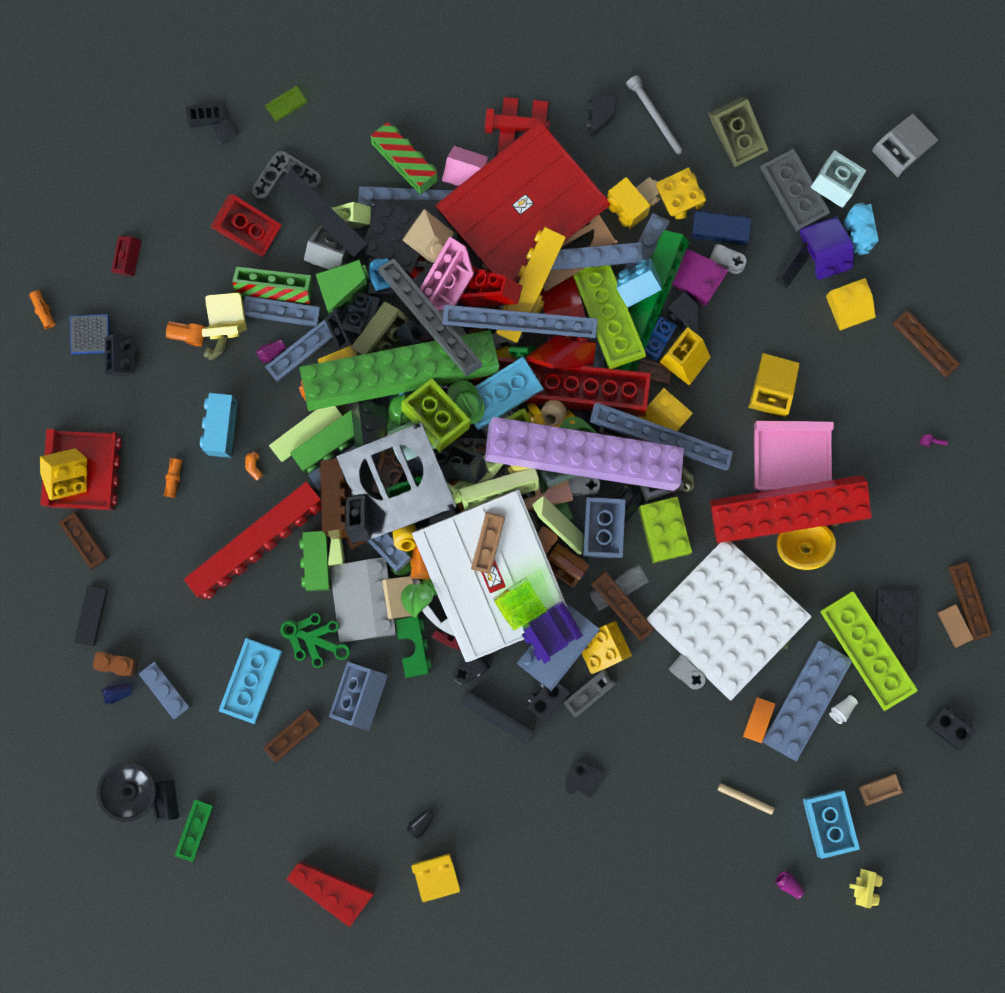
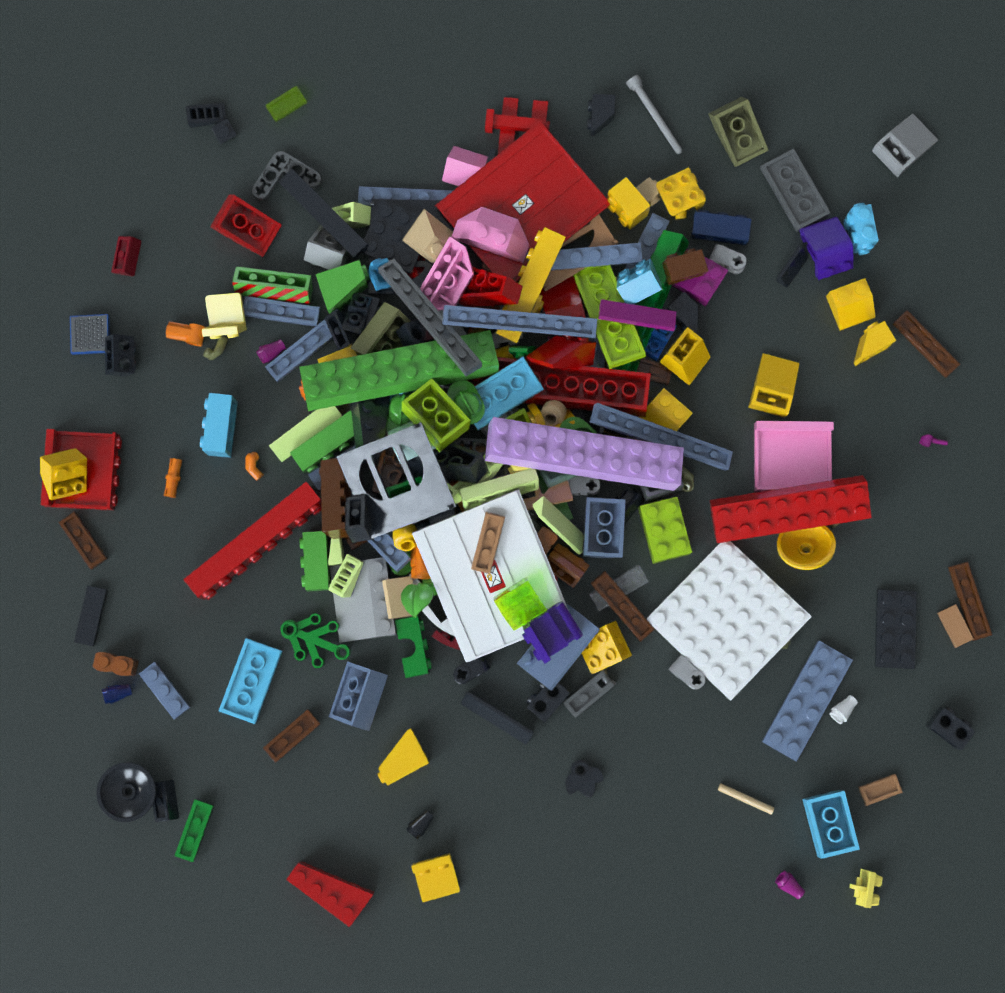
orange pin [29,290,56,329] -> none
bright green brick [370,122,438,195] -> none
orange slope [743,697,775,743] -> none
light aqua brick [811,150,866,207] -> none
lime plate [820,591,918,711] -> none
none -> yellowish green slope [328,554,364,598]
none -> yellow slope [377,728,430,786]
none -> bright pink wedge [452,207,529,263]
none -> magenta tile [598,299,676,331]
none -> reddish brown brick [662,248,708,285]
none -> yellow slope [854,321,896,366]

